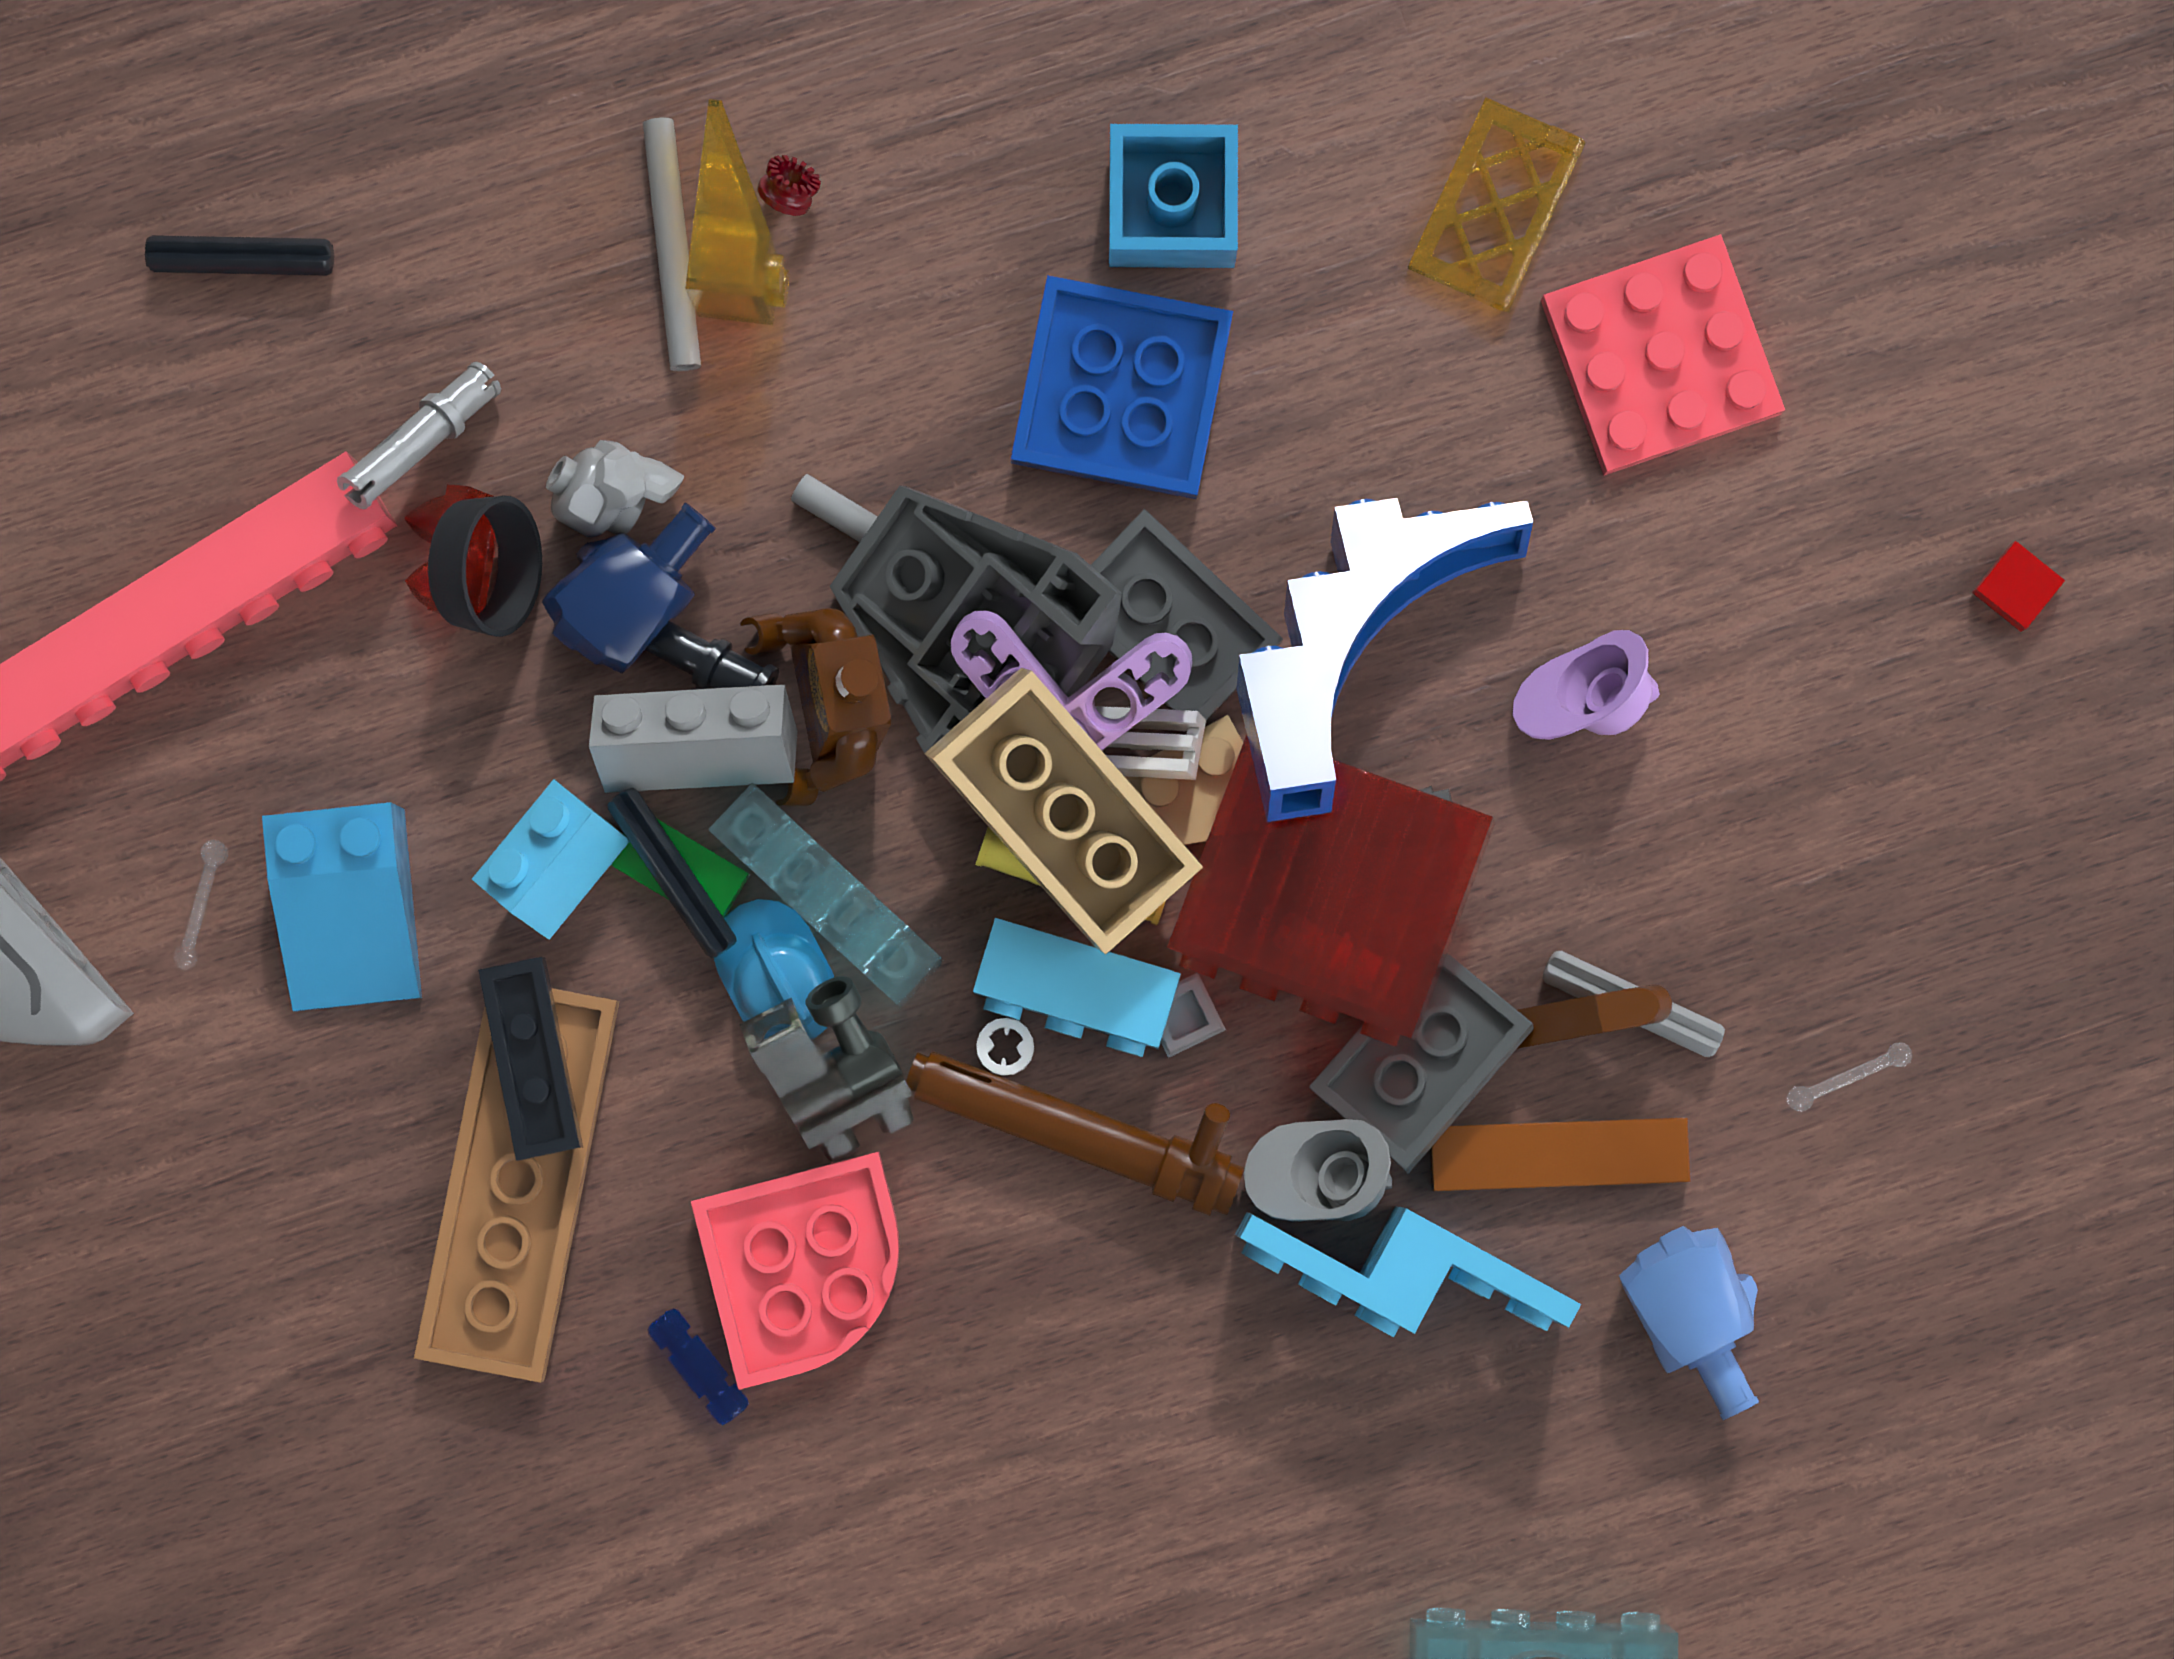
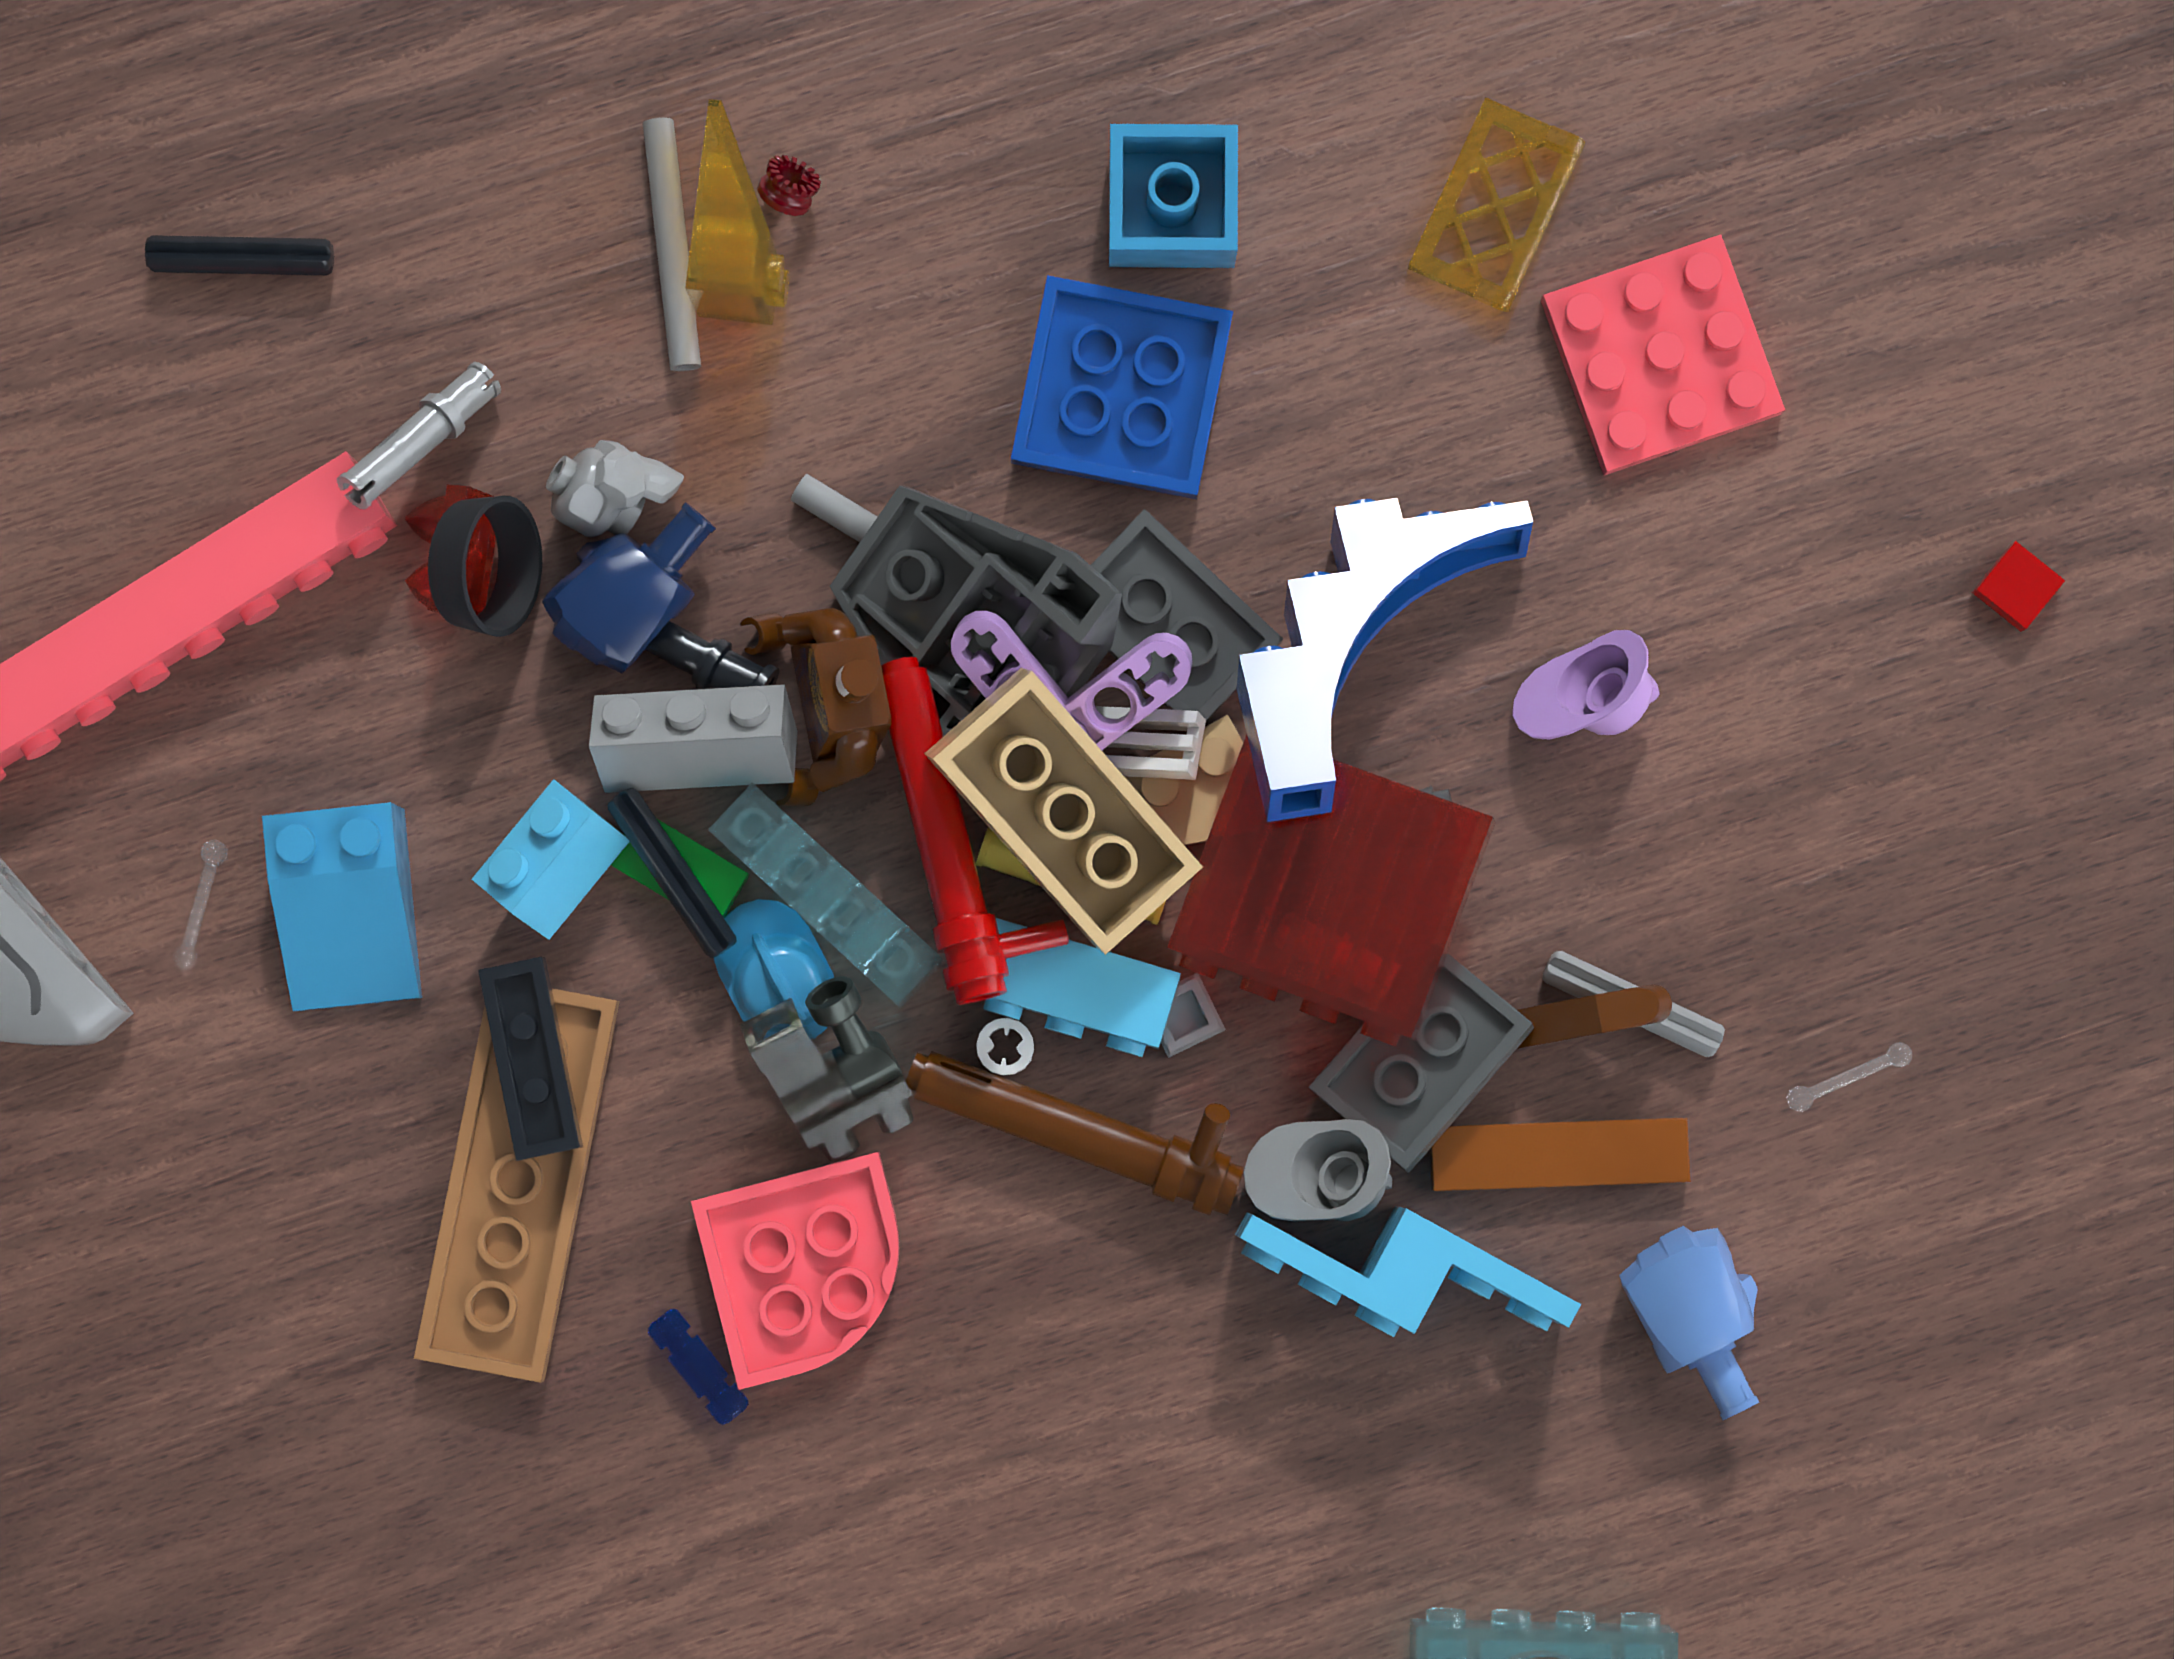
none -> red cylinder [881,657,1069,1005]

